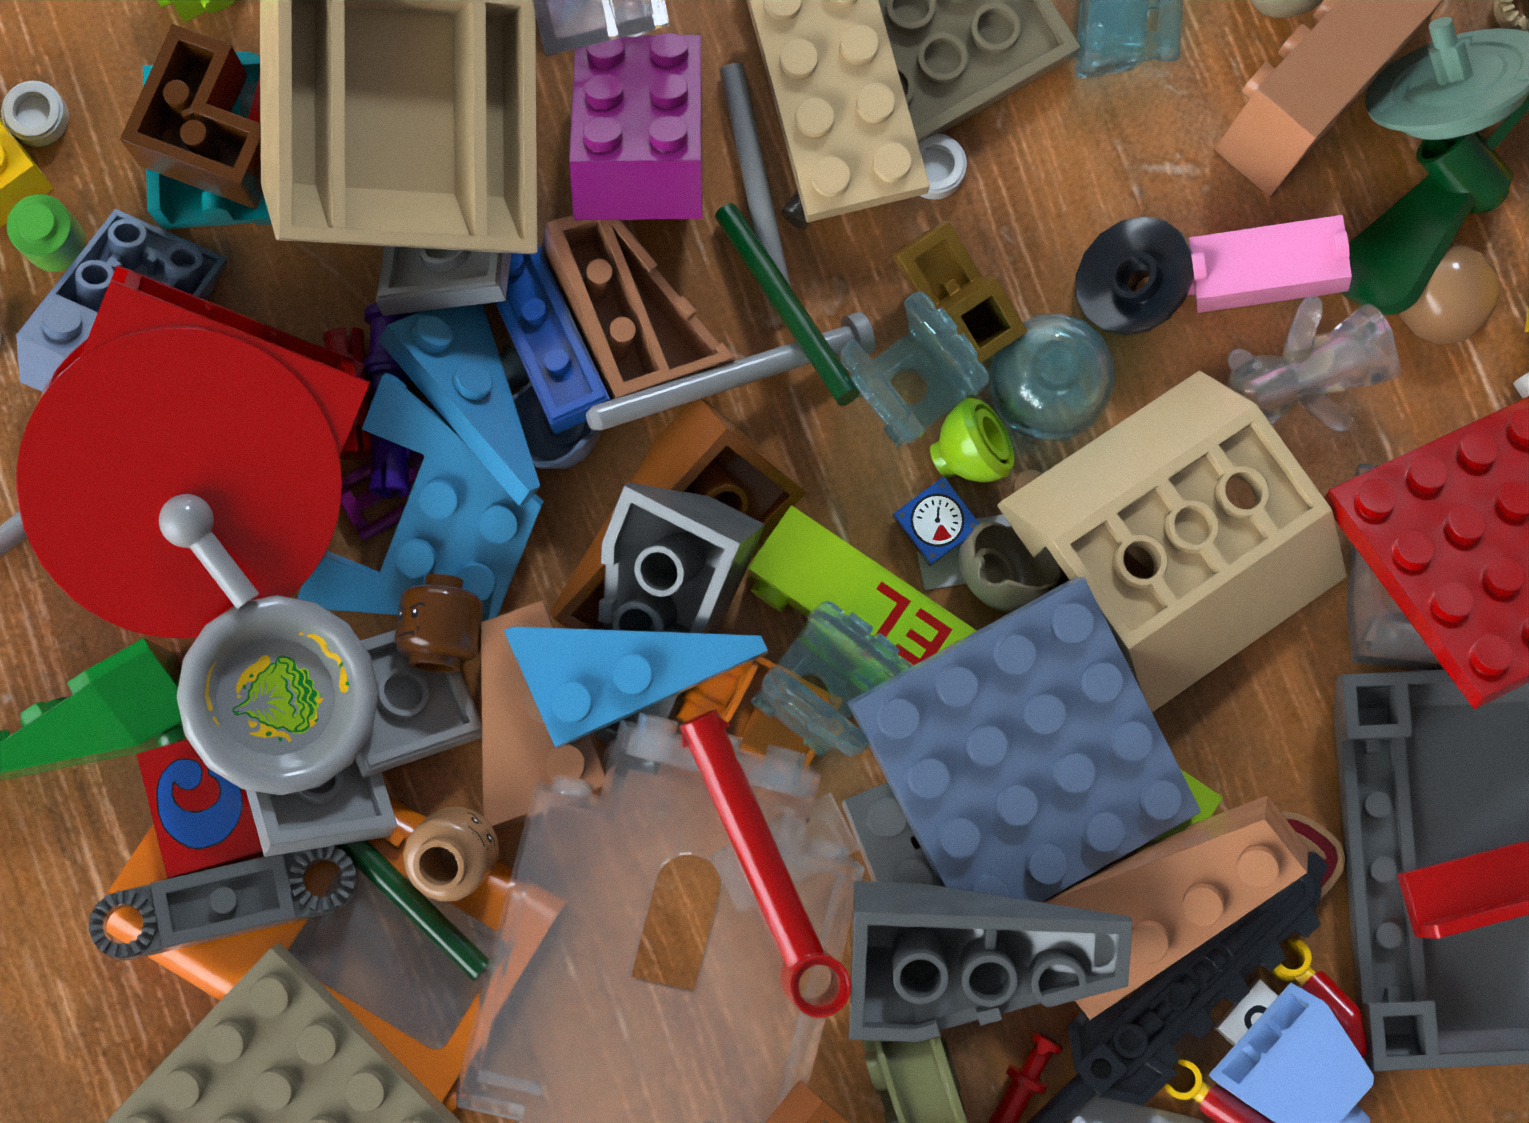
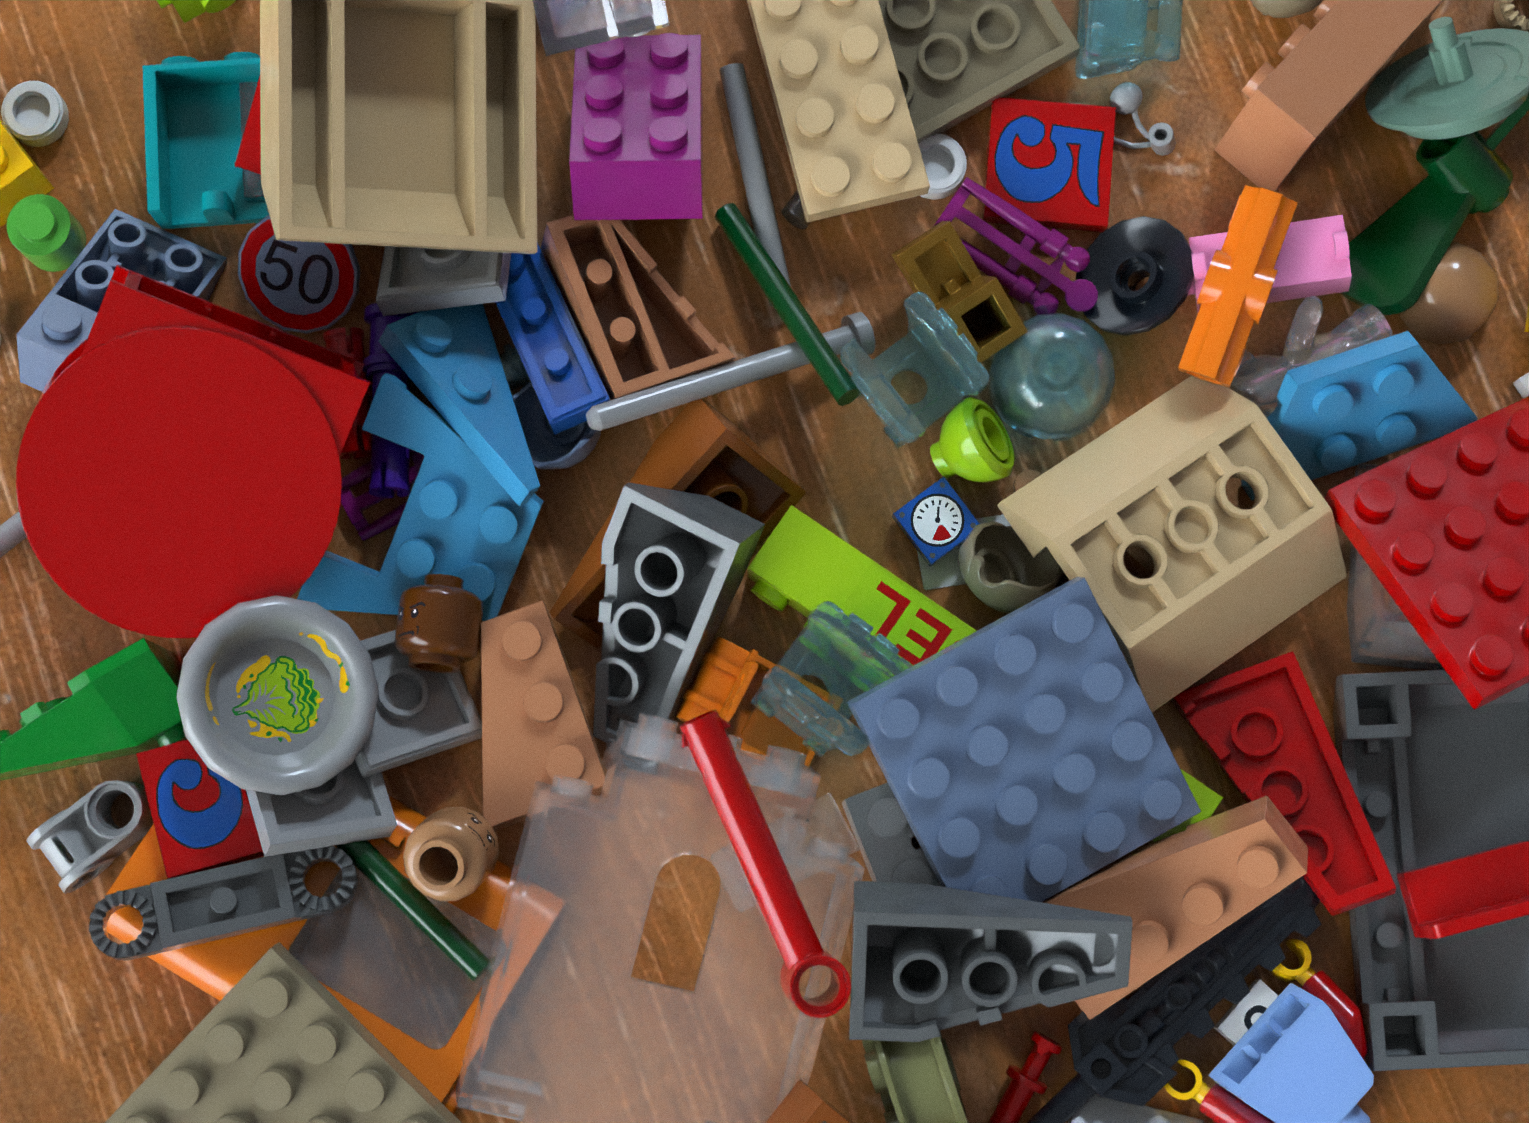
reddish brown brick [120,24,263,209] -> none
light grey bar [159,494,259,610] -> none
dark azure wing [504,627,768,749] -> none
none -> light grey piece [26,780,153,894]
none -> piece [238,215,360,334]
none -> magenta piece [933,177,1098,317]
none -> tile [982,97,1116,232]
none -> light grey piece [1110,82,1176,156]
none -> red wing [1172,651,1396,916]
none -> orange piece [1178,185,1298,388]
none -> dark azure wing [1241,331,1477,501]

